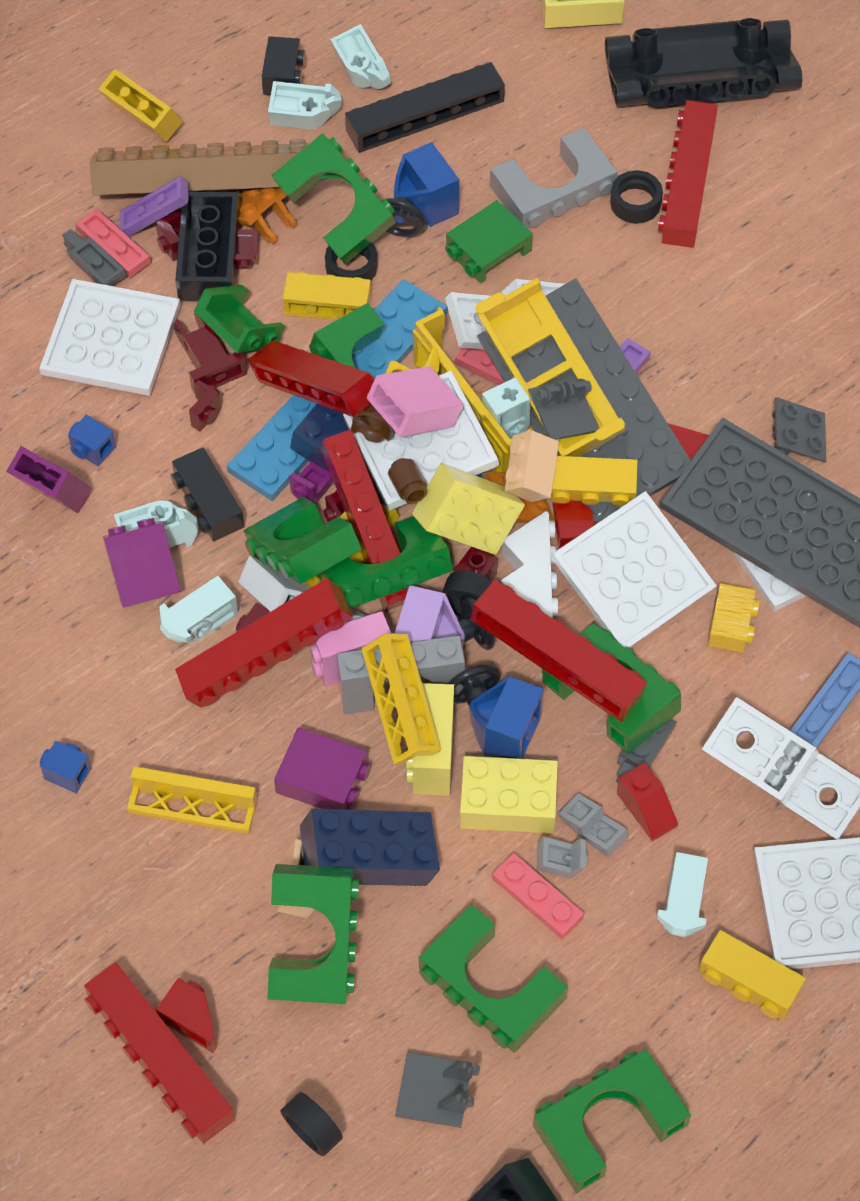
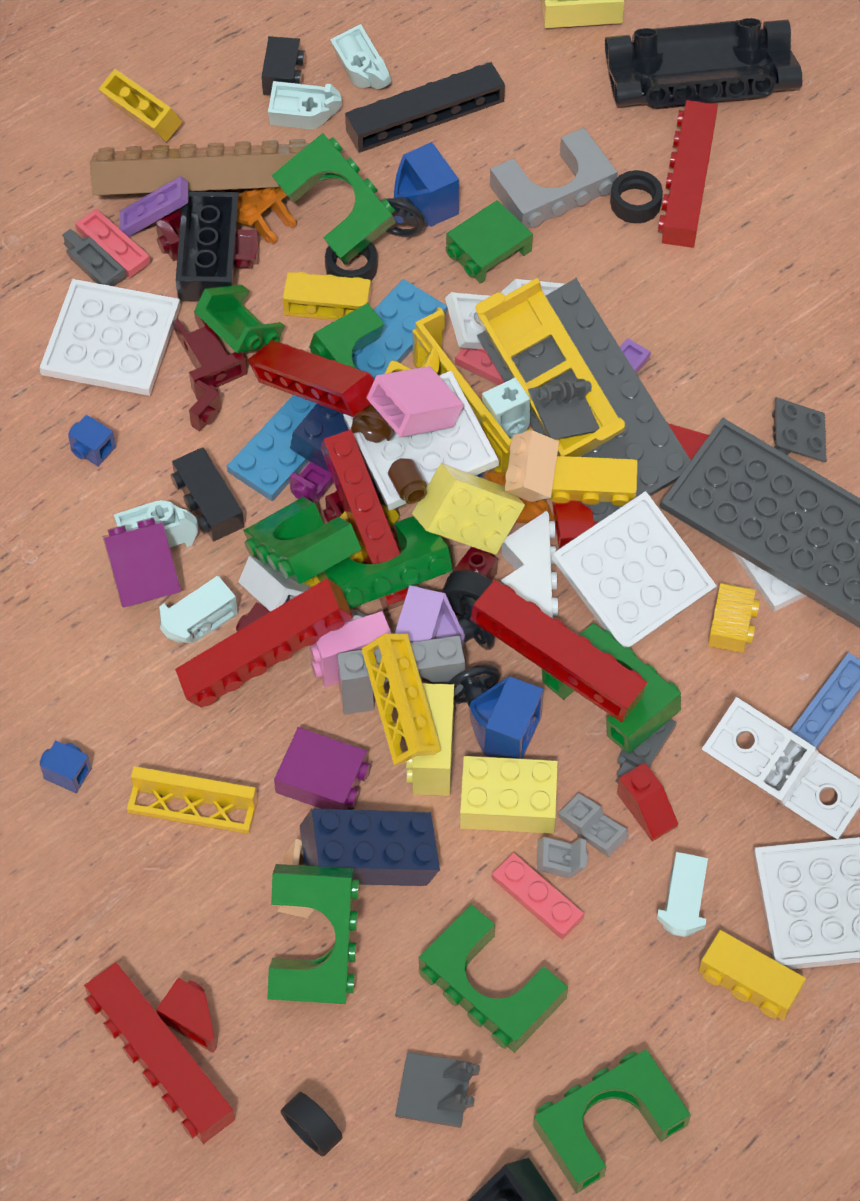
magenta brick [6,446,92,513] -> none

